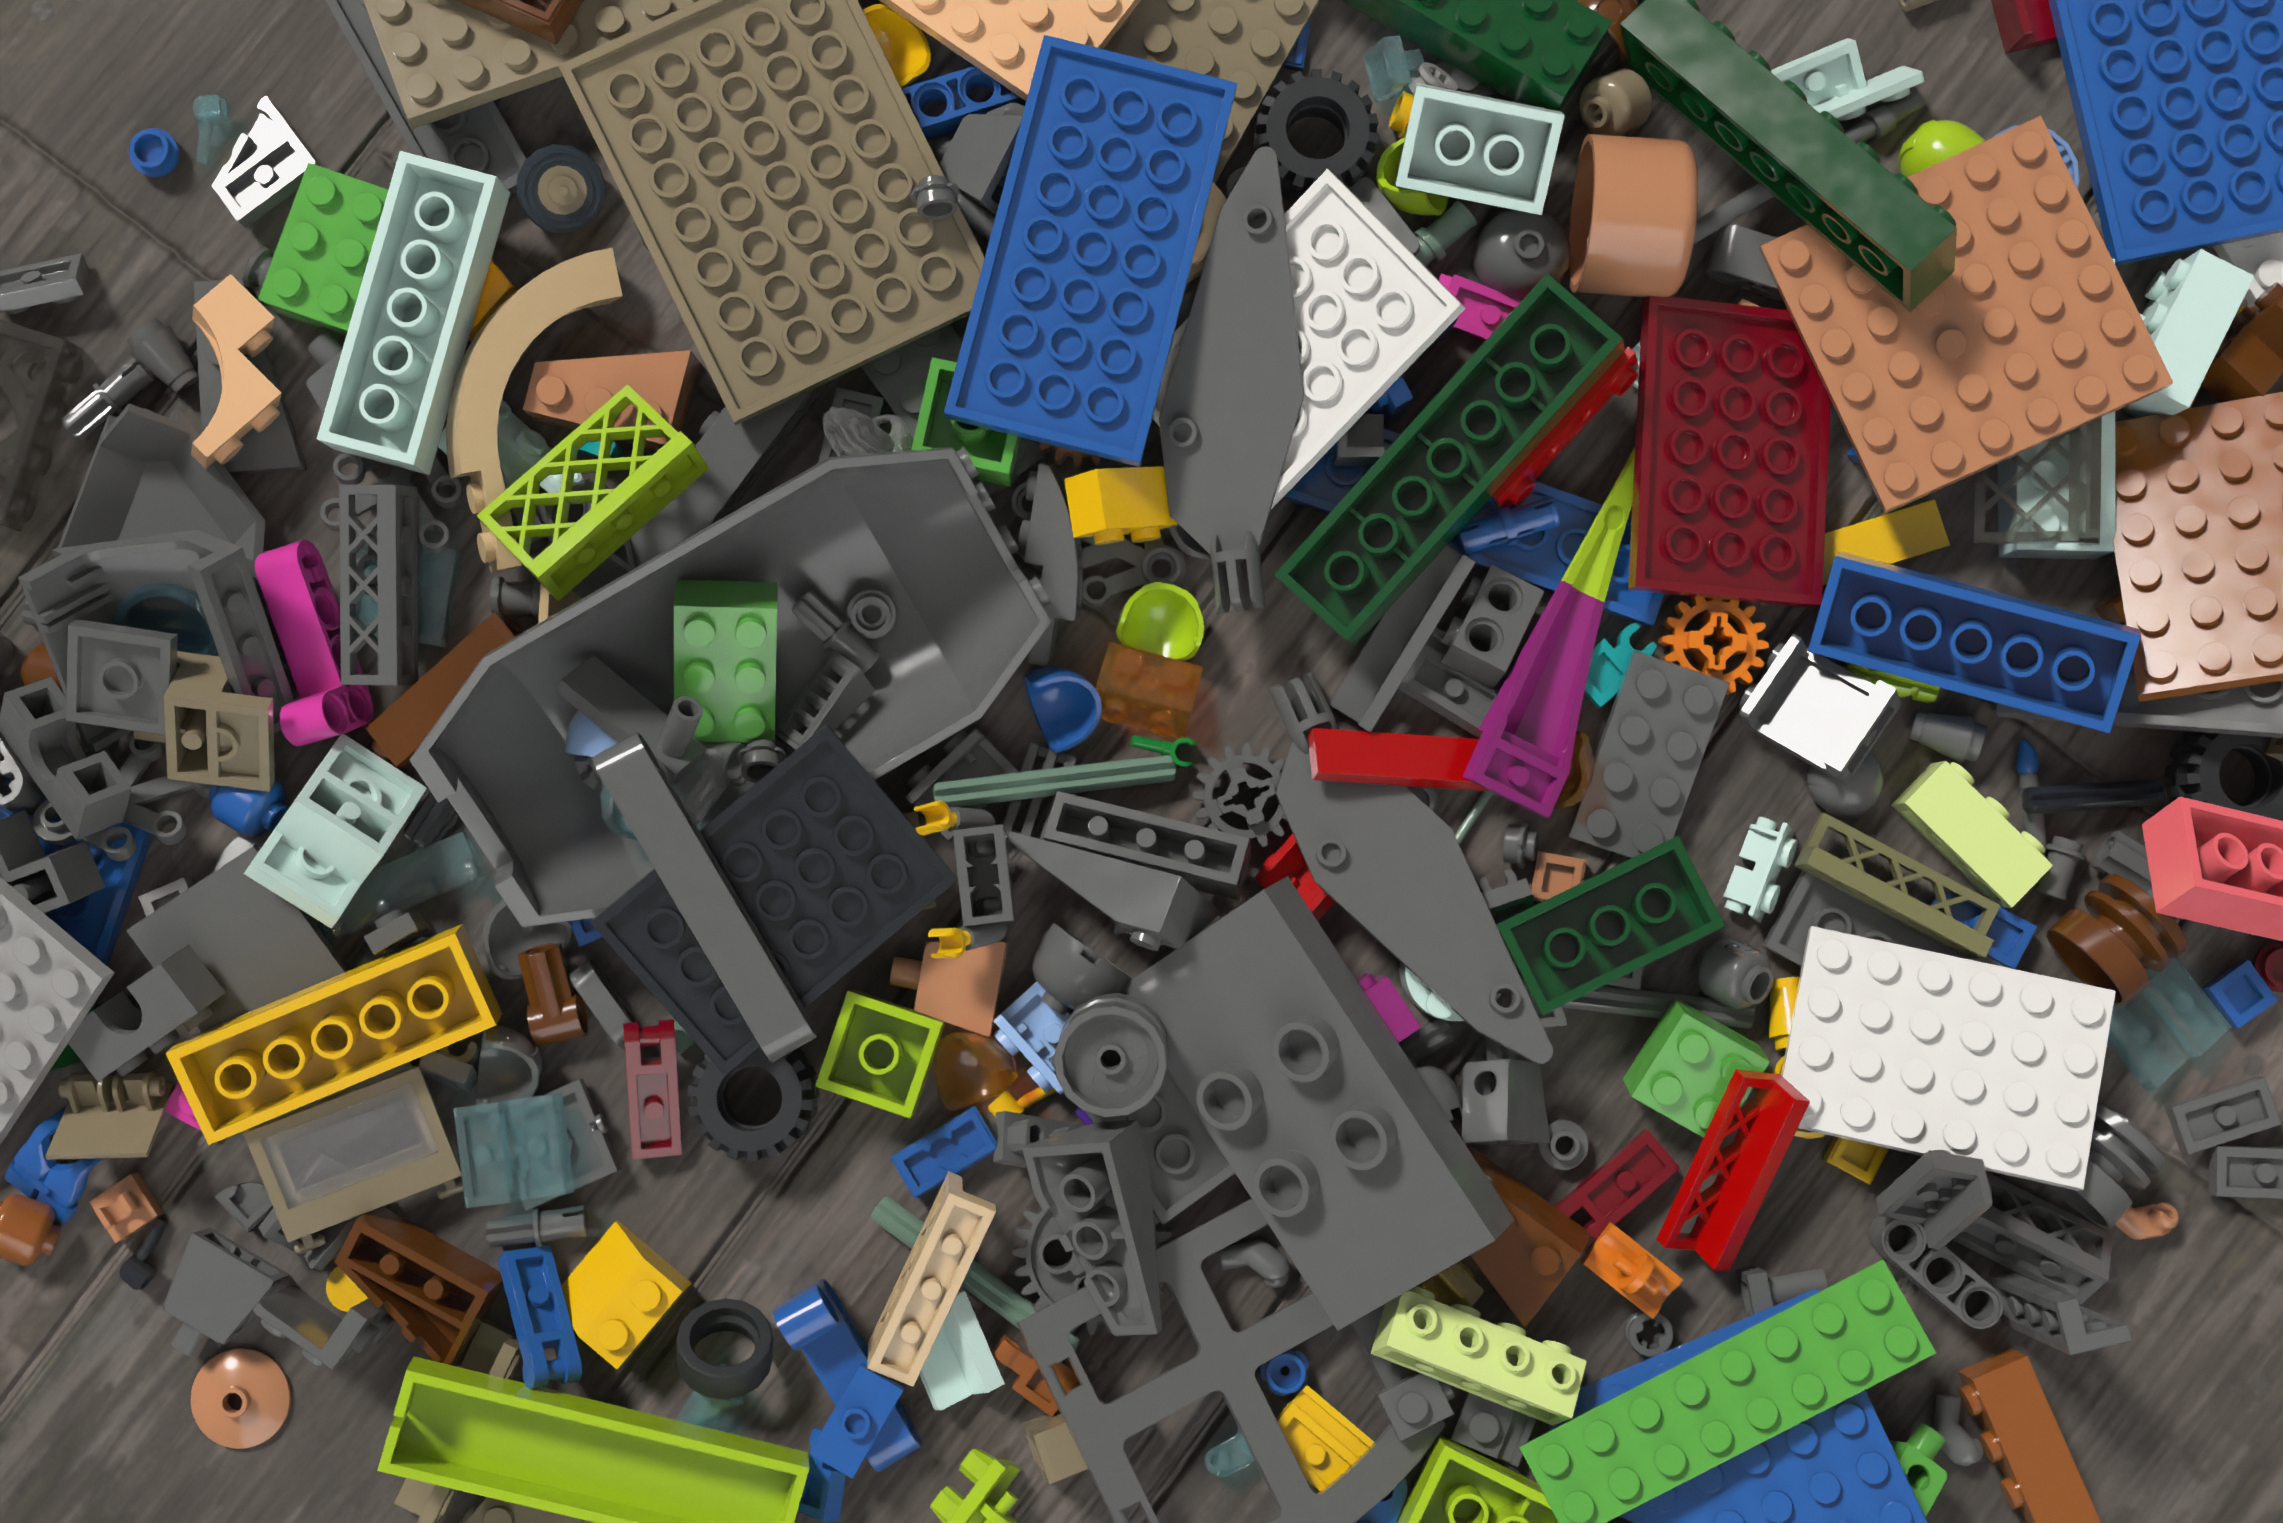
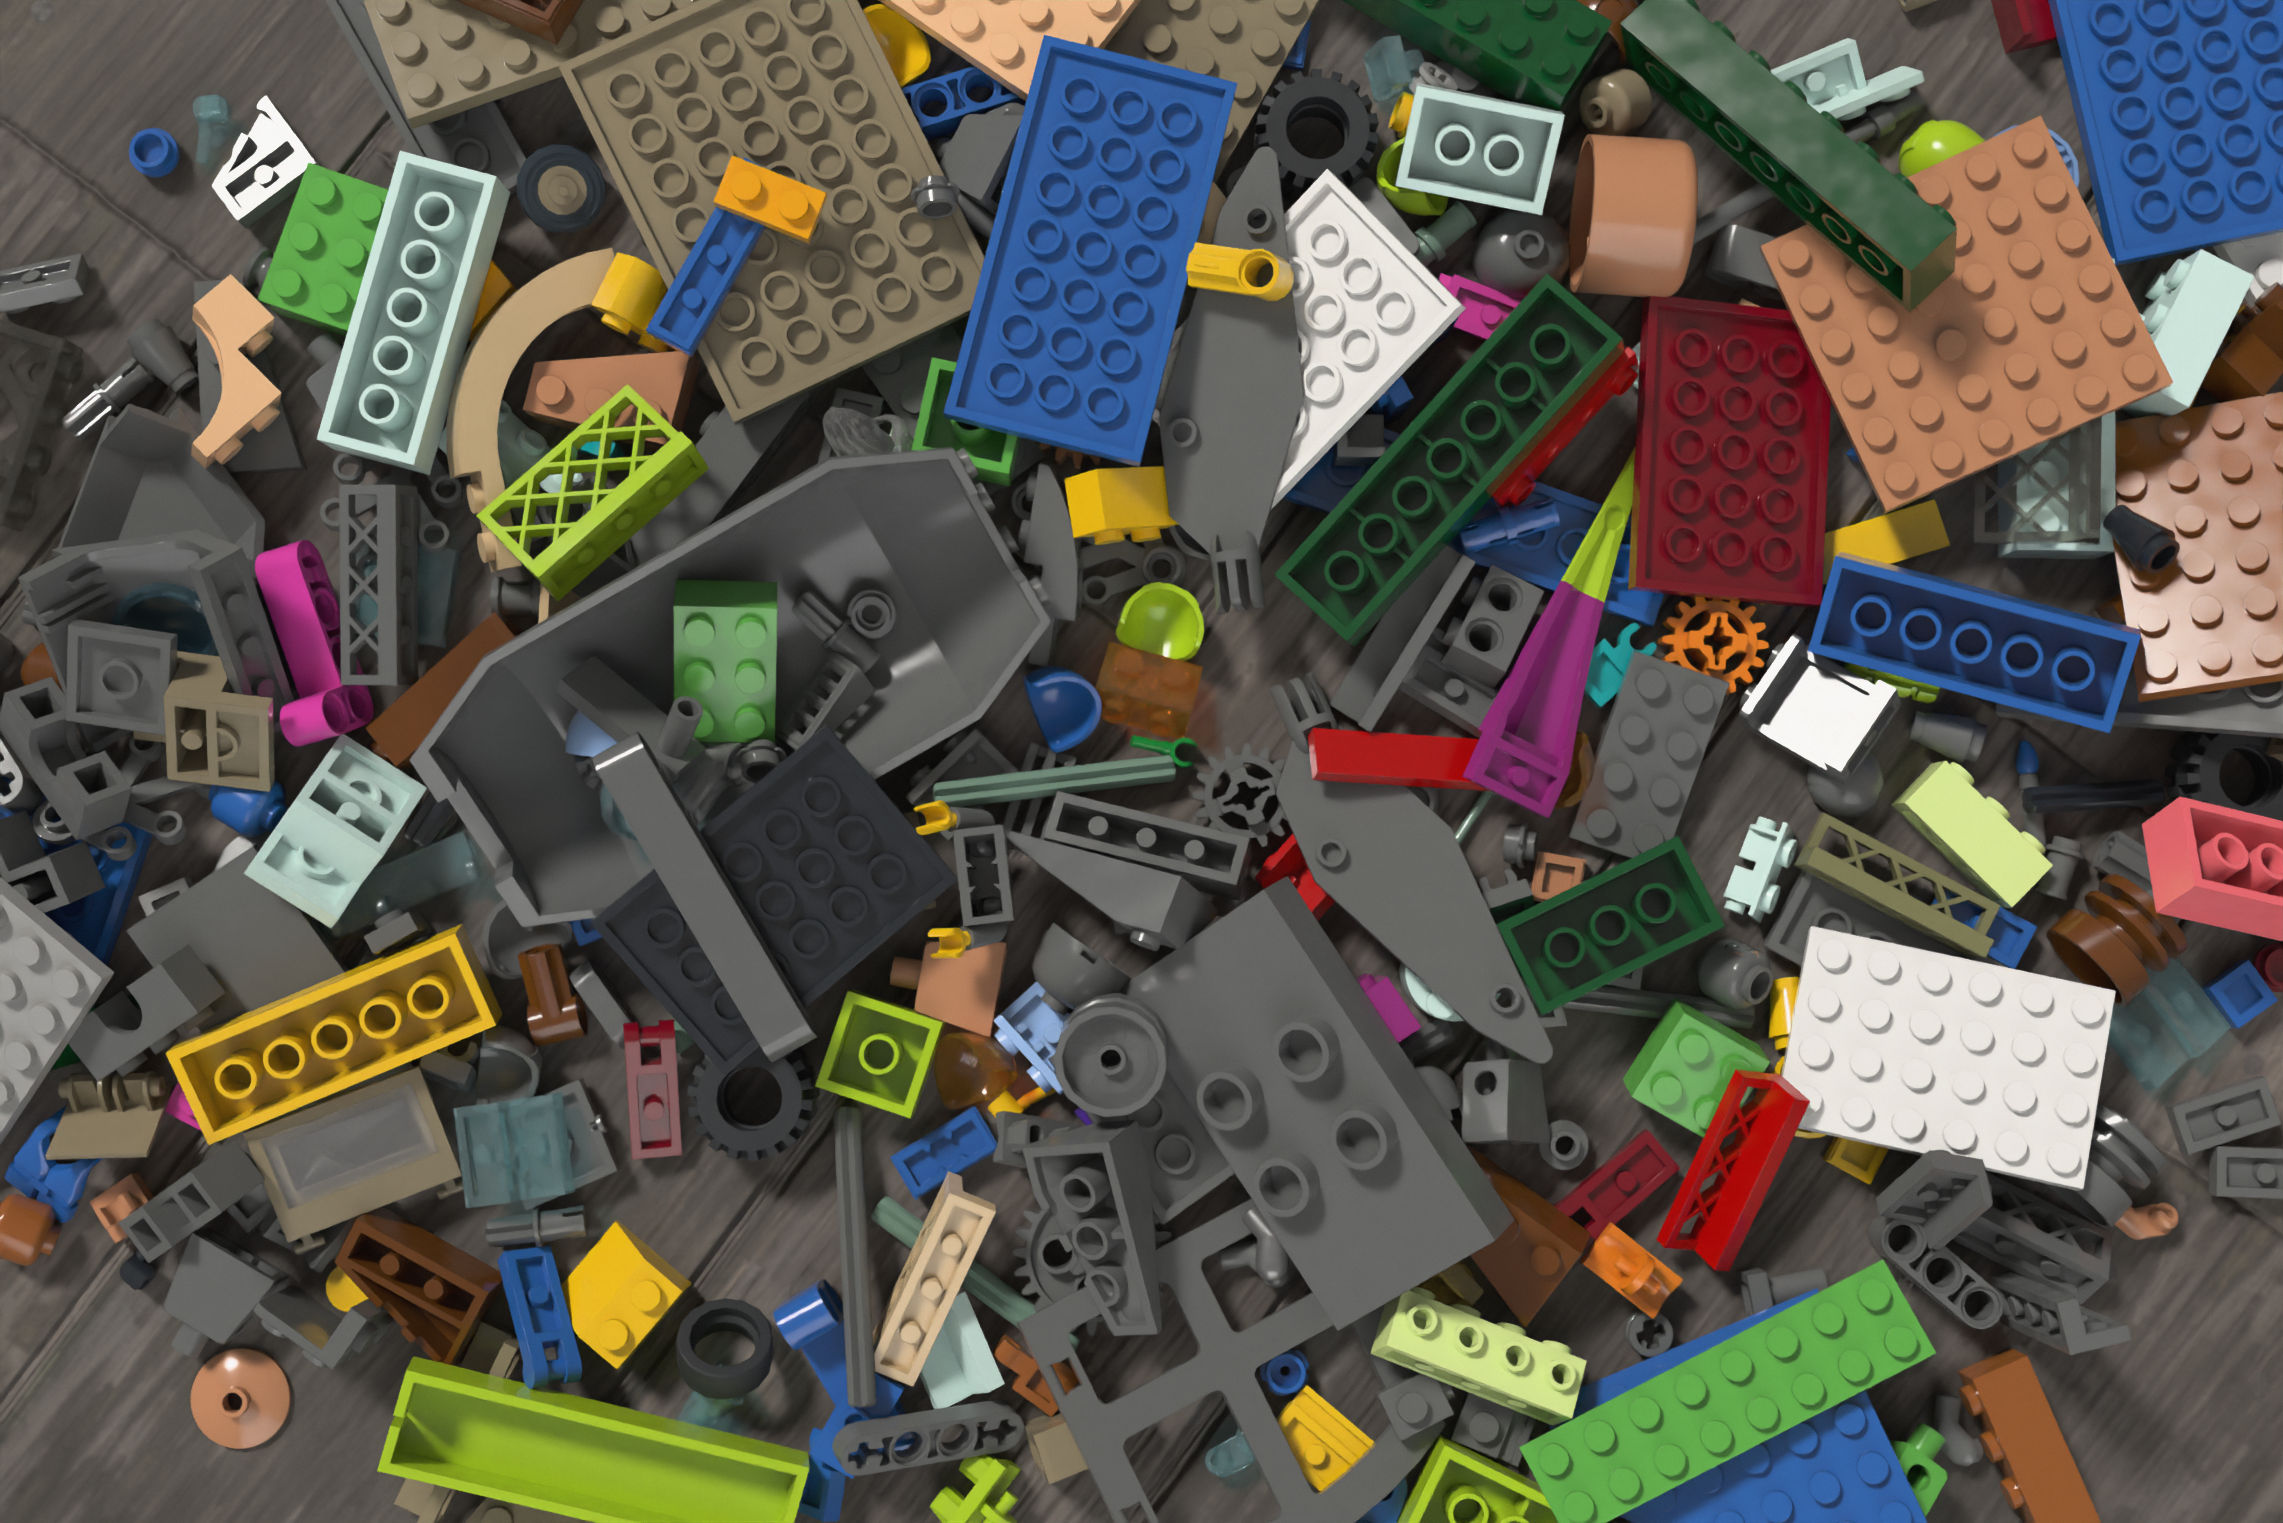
none -> dark grey arch [118,1140,265,1263]
none -> yellow brick [591,252,678,353]
none -> blue tile [646,157,766,358]
none -> light orange plate [713,155,827,244]
none -> dark grey beam [832,1400,1024,1476]
none -> dark grey axle [833,1107,877,1408]
none -> yellow piece [1186,242,1294,301]
none -> flat silver arm [1242,1206,1289,1281]
none -> black cone [2103,505,2180,574]

